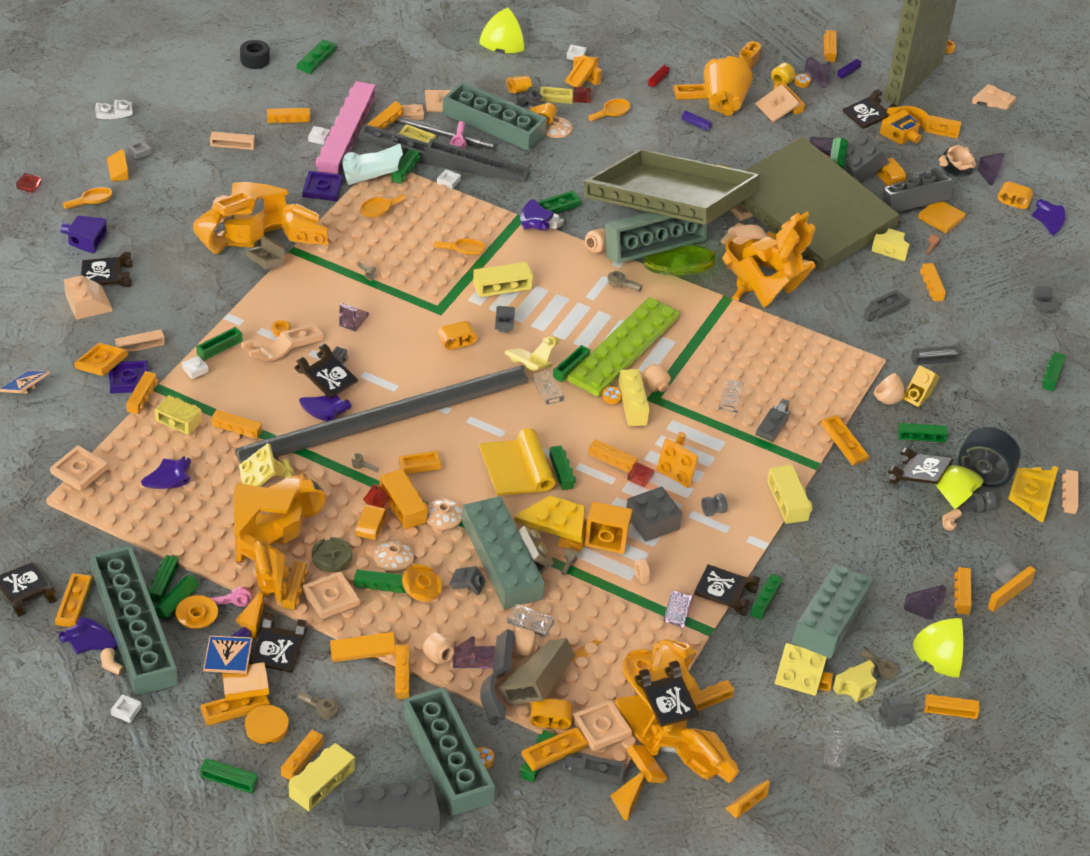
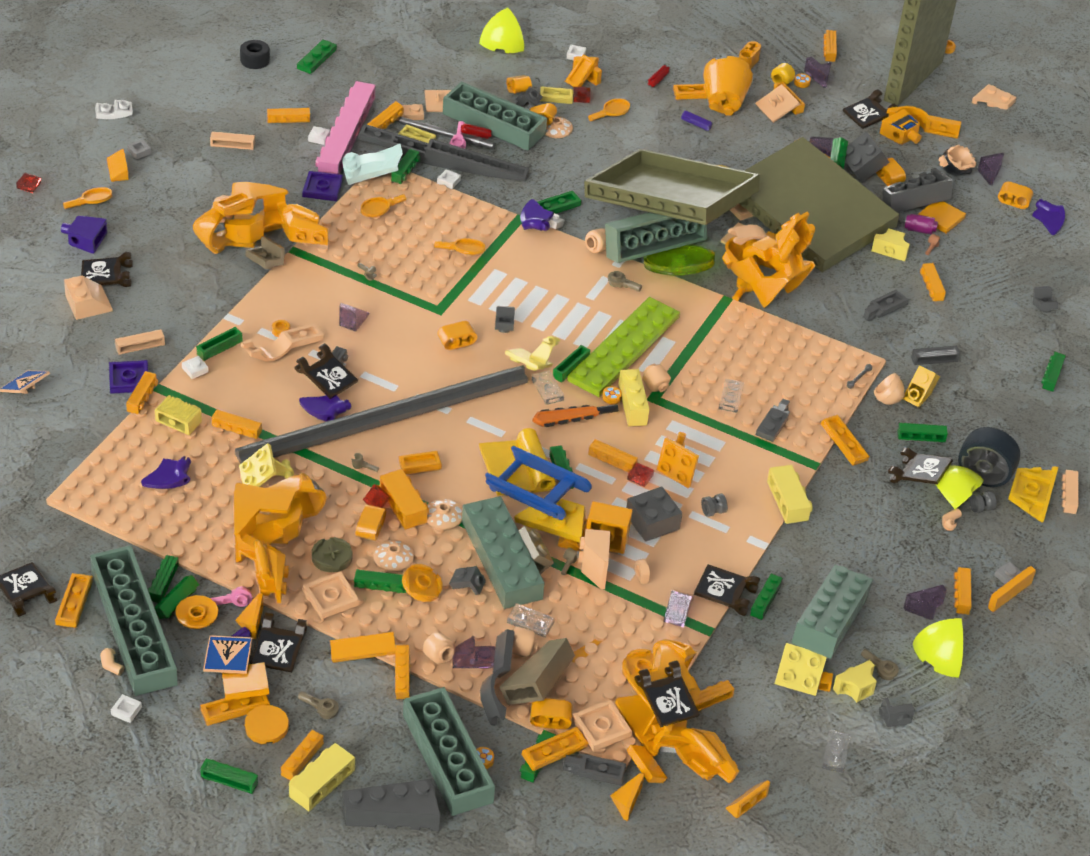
light nougat plate [50,445,108,491] -> none
dark purple arm [59,617,117,654] -> none
light orange tile [74,343,128,376] -> none
light orange piece [282,561,309,610] -> none
light yellow brick [473,262,533,297] -> none
dark purple axle [837,59,862,79] -> none
light orange piece [924,694,980,719] -> none
none -> red axle [461,123,492,139]
none -> blue piece [485,446,592,520]
none -> orange sword [532,404,619,427]
none -> light nougat slope [578,529,610,589]
none -> dark grey hinge [847,364,872,389]
none -> magenta head [905,214,938,235]

